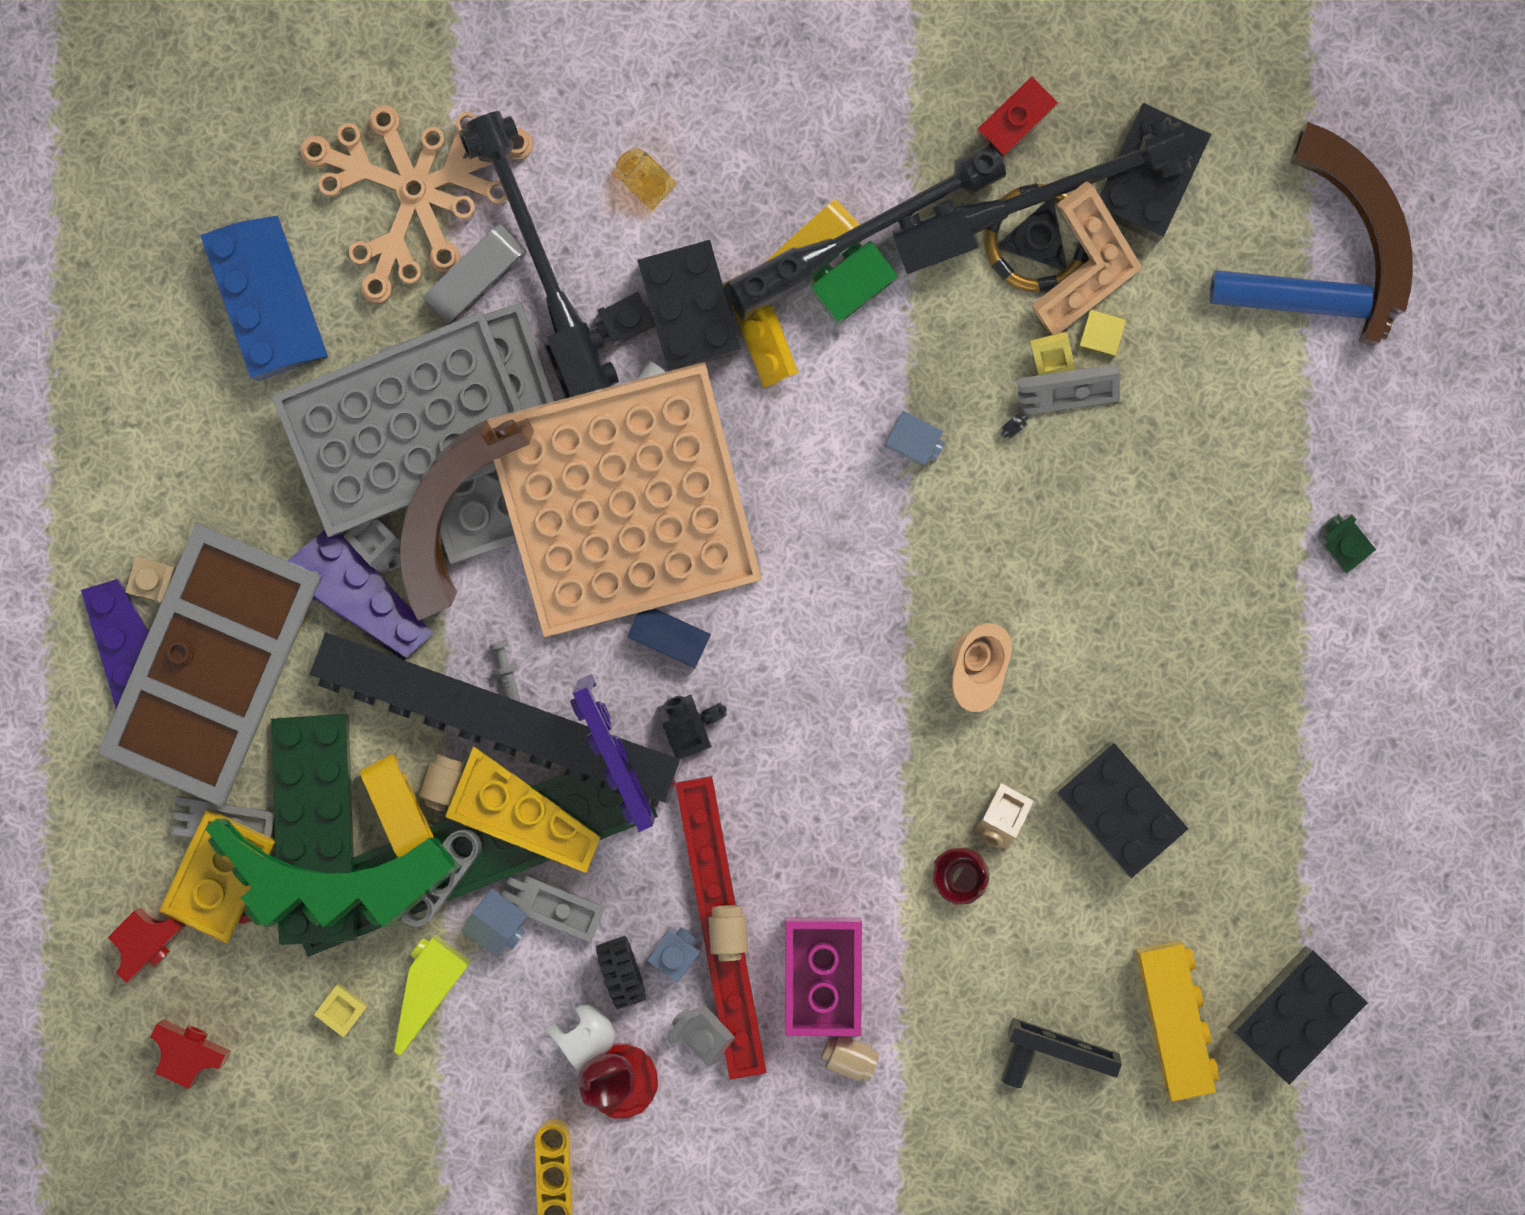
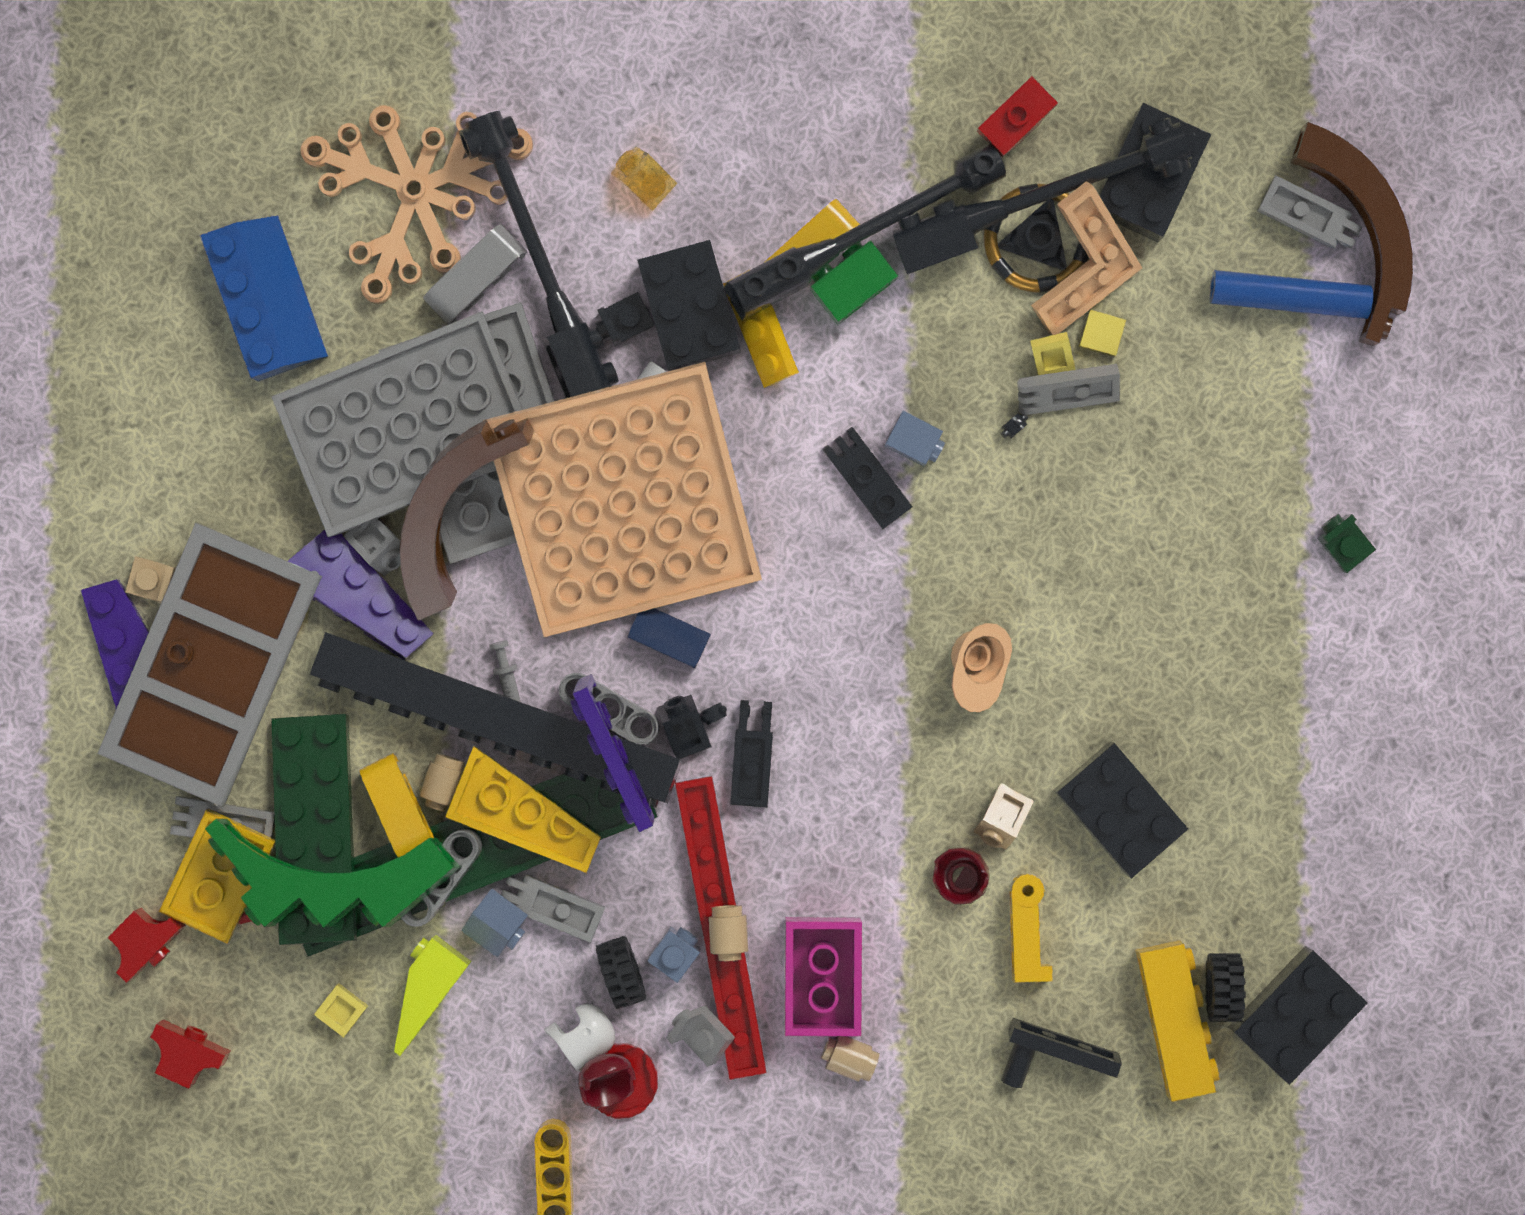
none -> light grey beam [559,673,659,745]
none -> black hinge [730,700,773,808]
none -> black hinge [822,427,913,530]
none -> yellow leg [1009,873,1053,983]
none -> black tyre [1205,953,1246,1022]
none -> light grey hinge [1257,176,1362,249]

